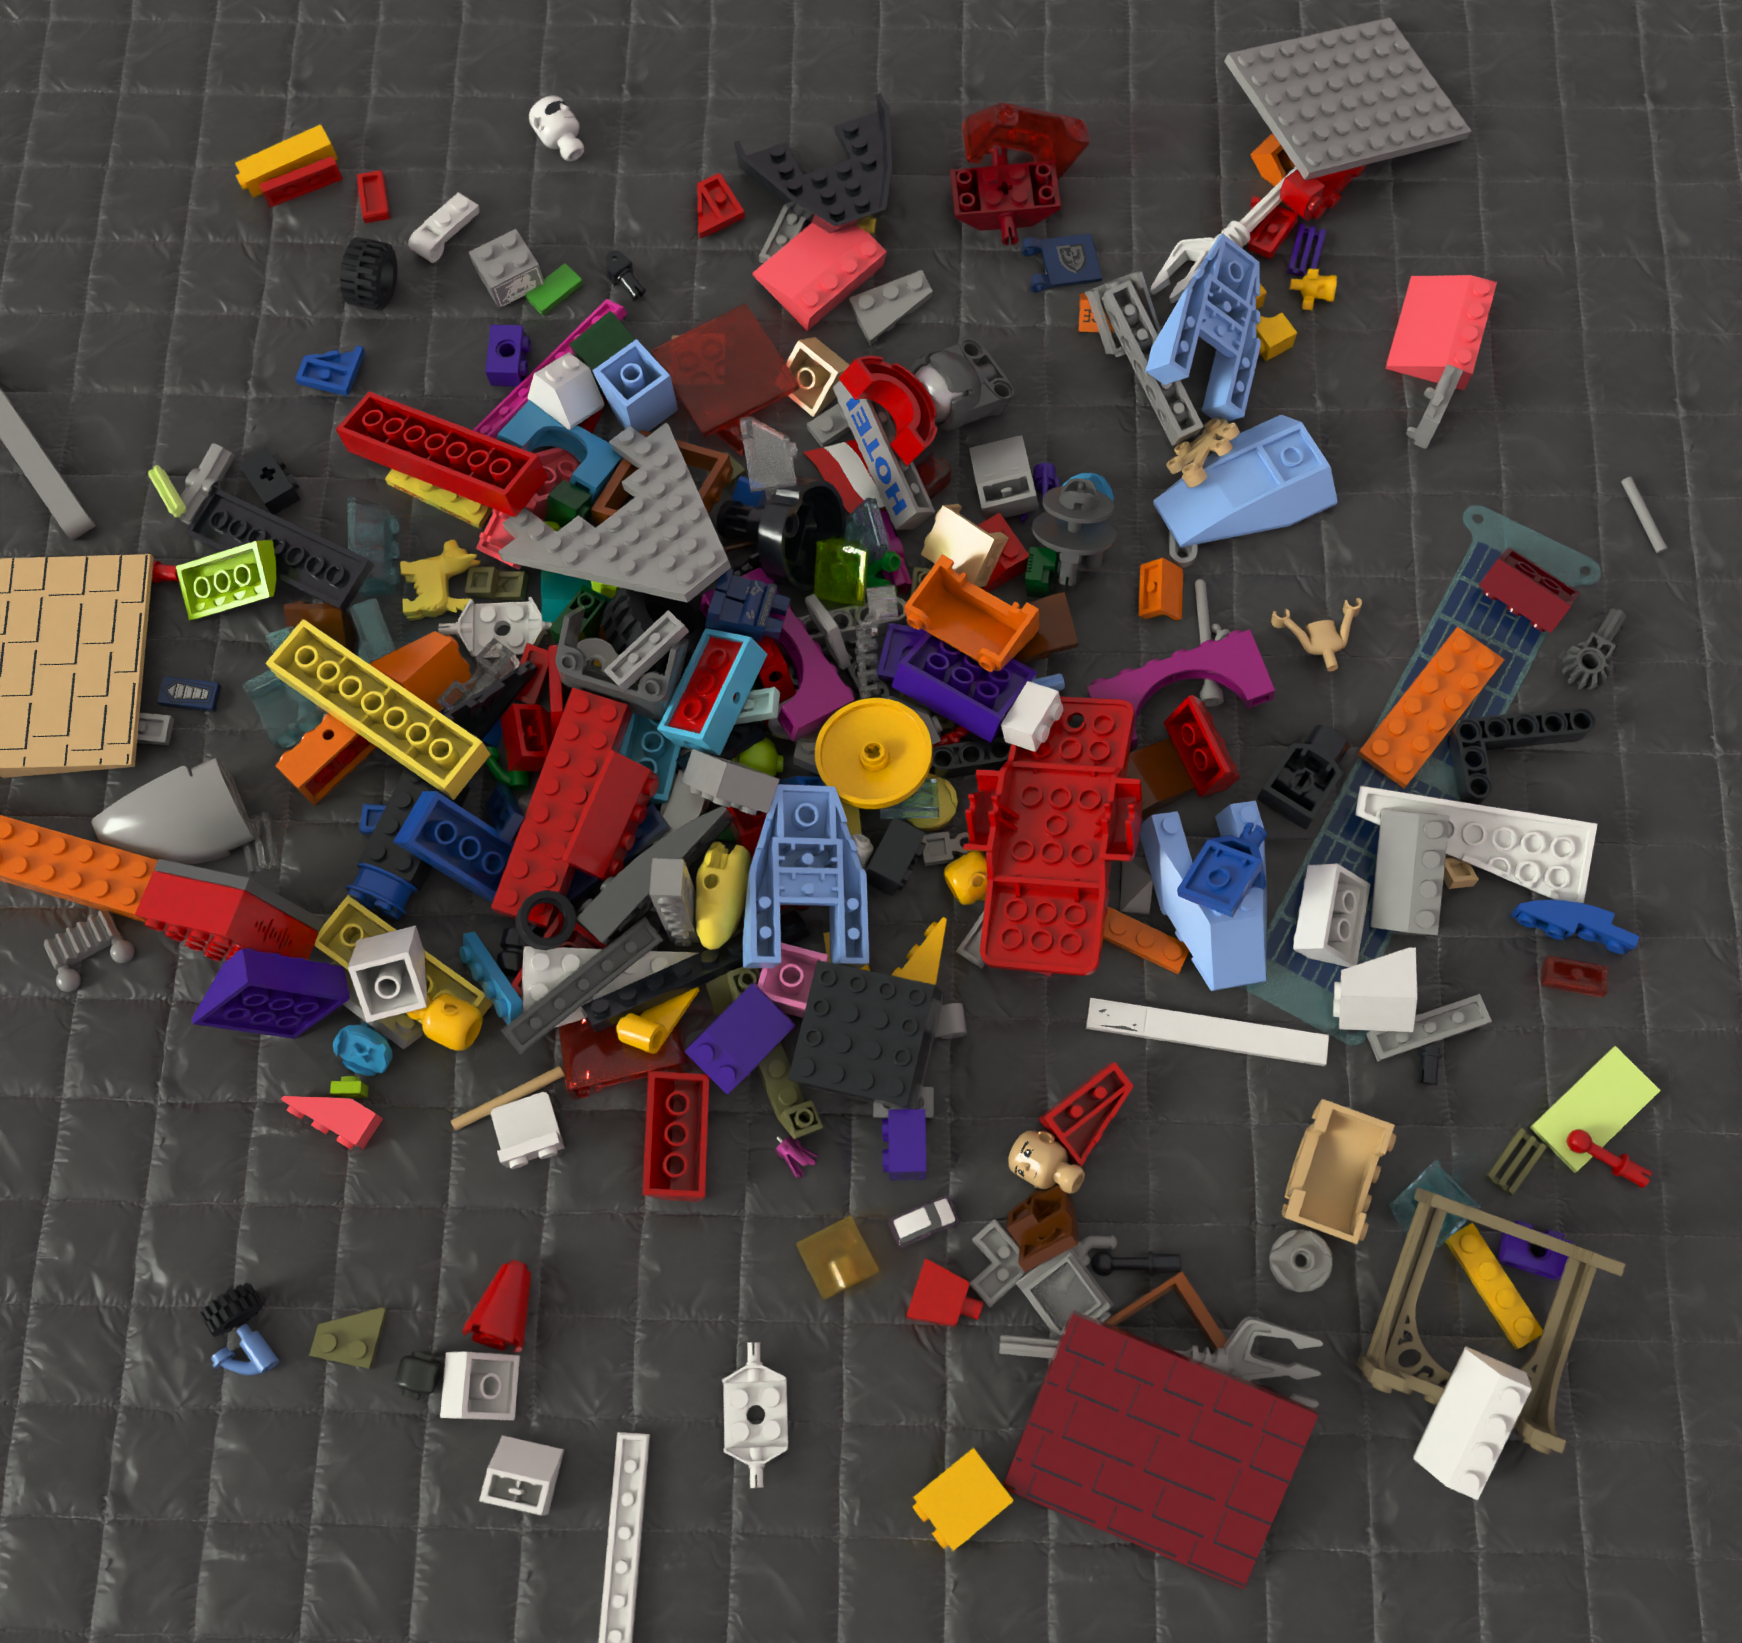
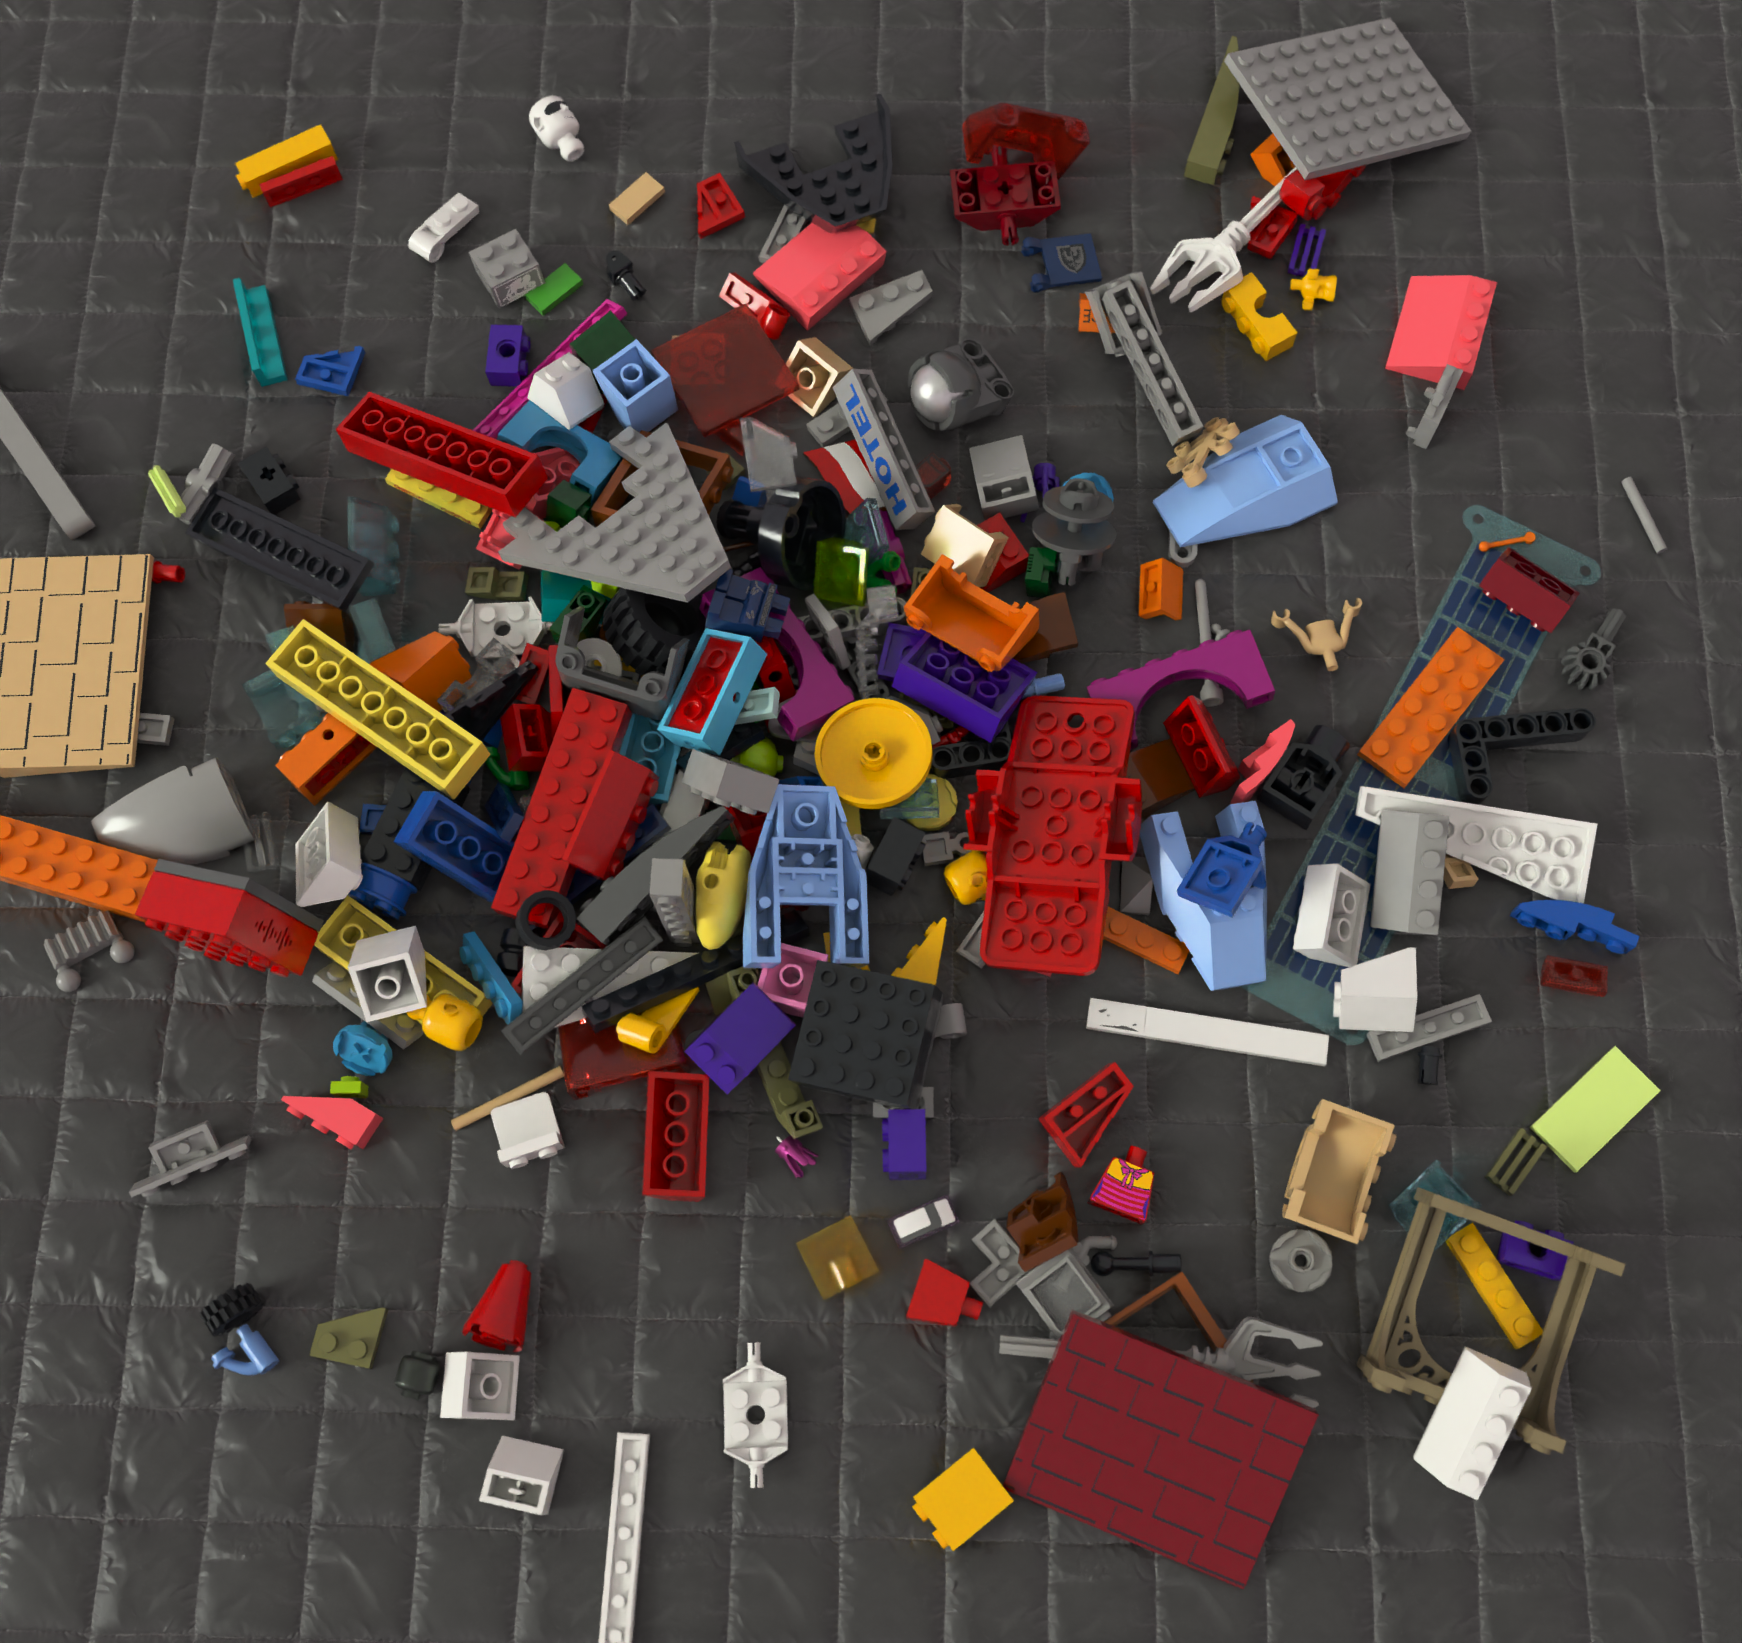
tile [157,676,221,712] -> none
lime slope [176,540,276,621] -> none
dark purple slope [192,948,350,1039] -> none
black tyre [340,237,398,311] -> none
red tile [357,170,391,223] -> none
light yellow animal [400,540,480,621] -> none
light grey plate [603,610,689,692] -> none
red brick [839,356,938,466] -> none
white brick [1001,681,1063,752] -> none
tan piece [1008,1130,1085,1193] -> none
light blue wedge [1145,234,1261,422] -> none
red pin [1566,1129,1652,1188] -> none
none -> light grey bracket [129,1120,252,1198]
none -> teal fence [233,278,288,387]
none -> white slope [295,801,363,907]
none -> tan tile [609,172,665,225]
none -> red plate [719,272,790,340]
none -> torso [1087,1146,1154,1225]
none -> olive slope [1184,36,1240,185]
none -> coral slope [1230,719,1296,804]
none -> orange hinge [1479,532,1536,552]

